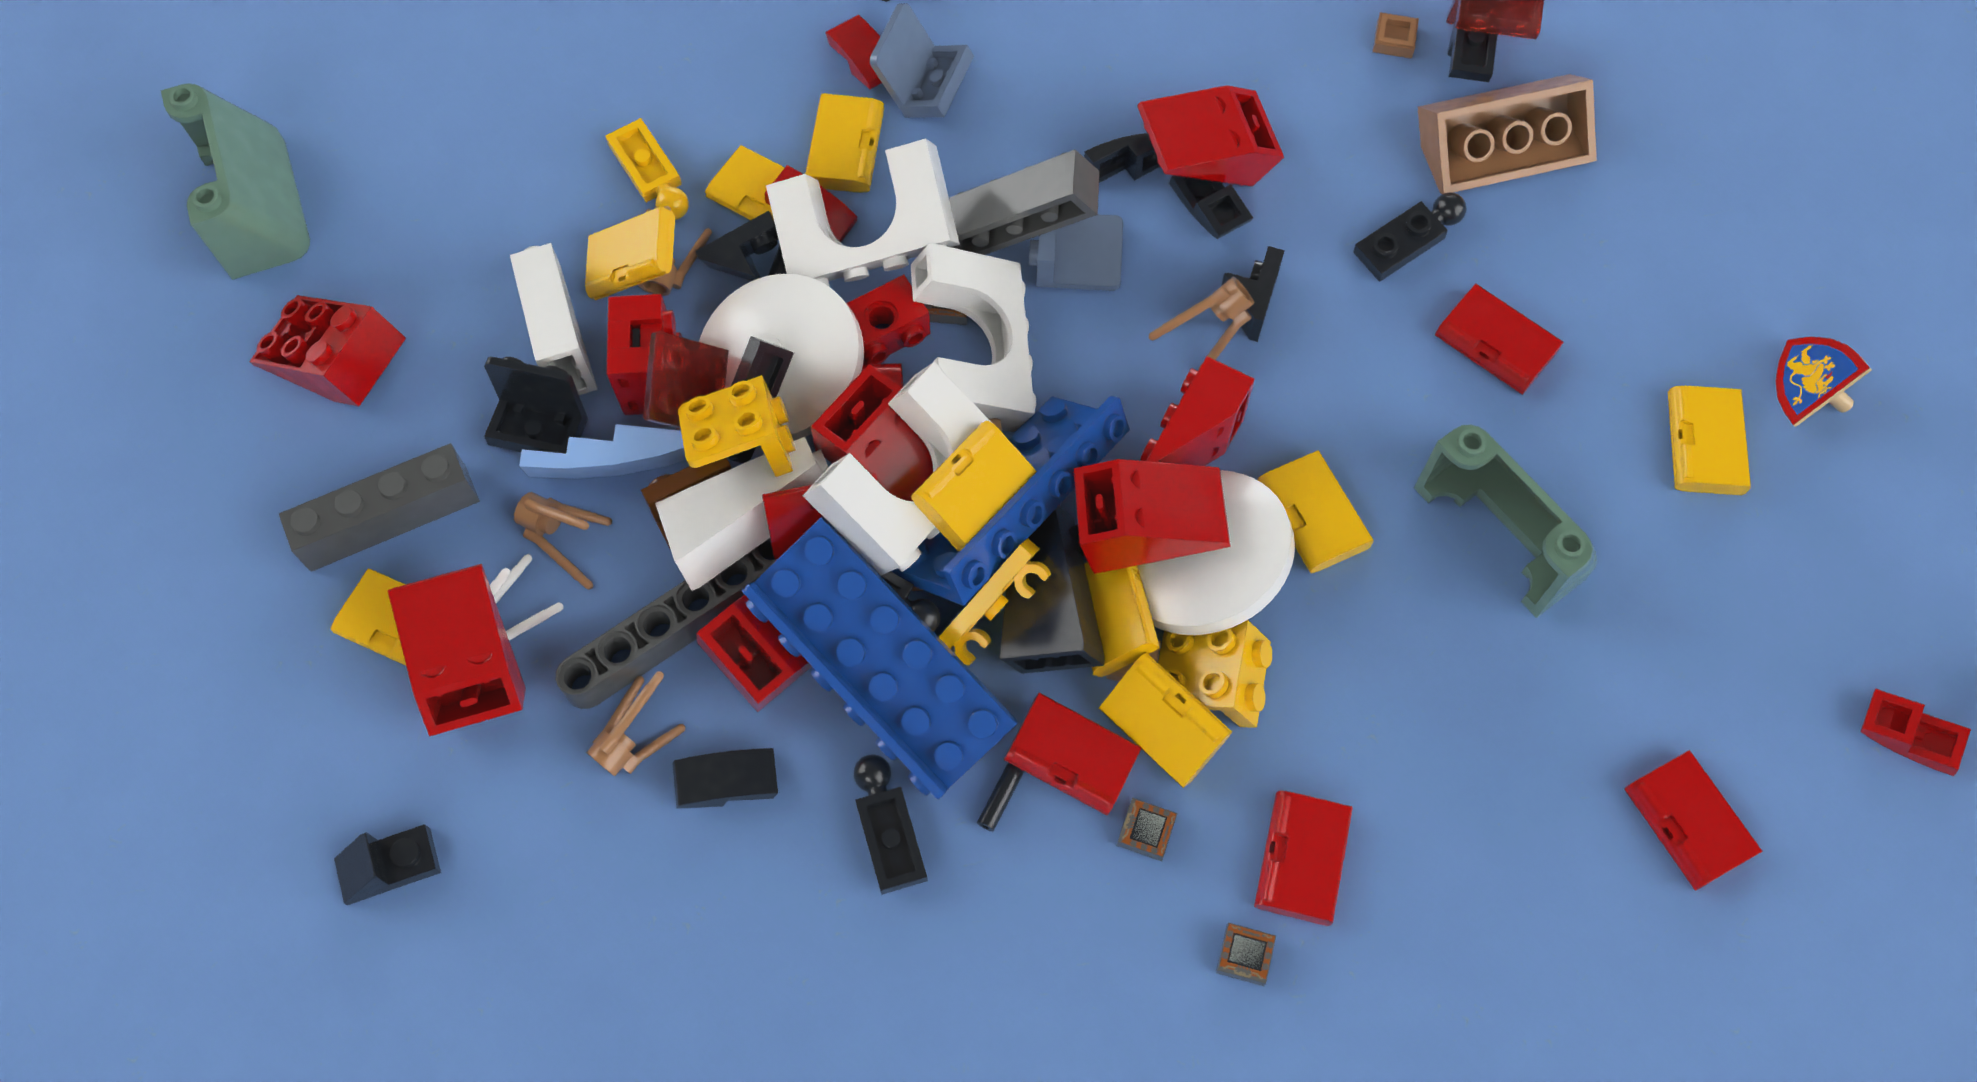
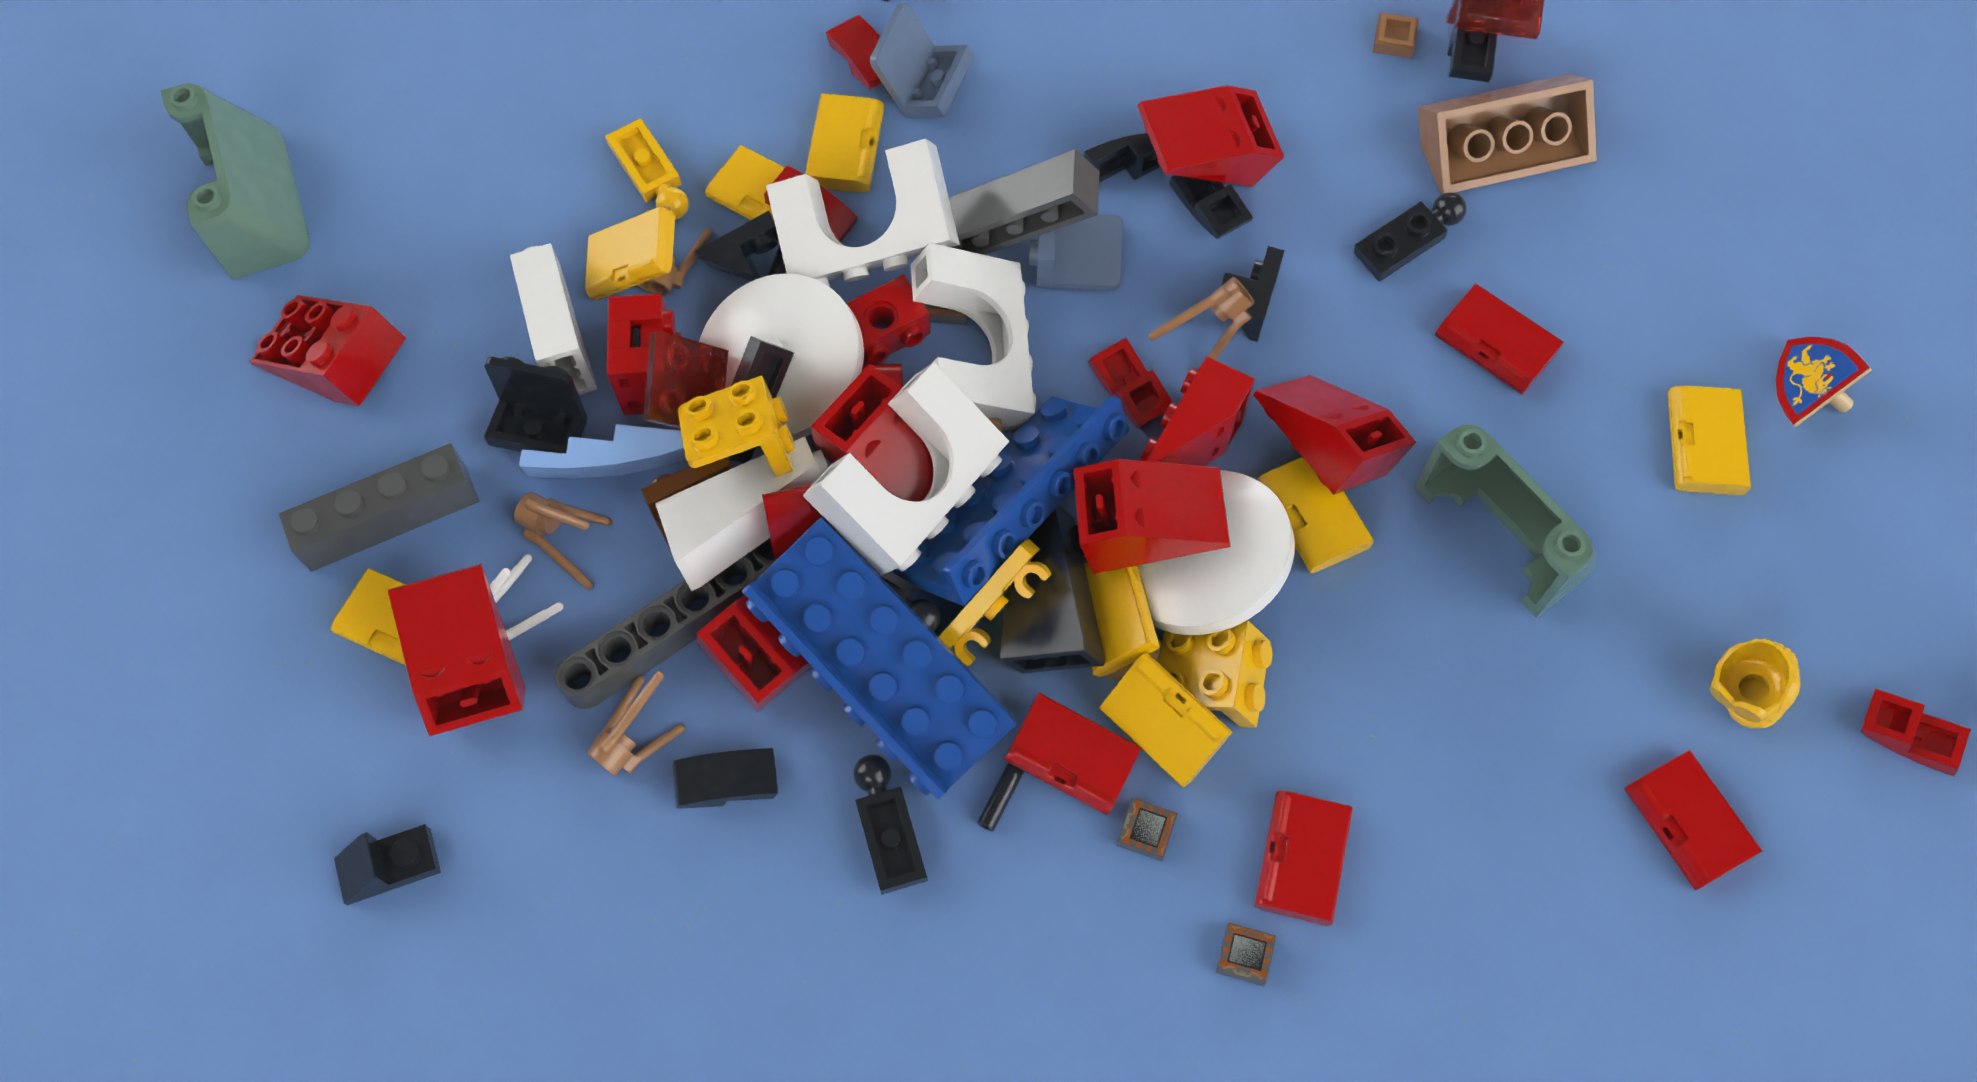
yellow piece [911,420,1037,551] -> none
none -> red slope [1087,337,1173,429]
none -> red slope [1253,375,1416,495]
none -> yellow hair [1709,638,1801,729]

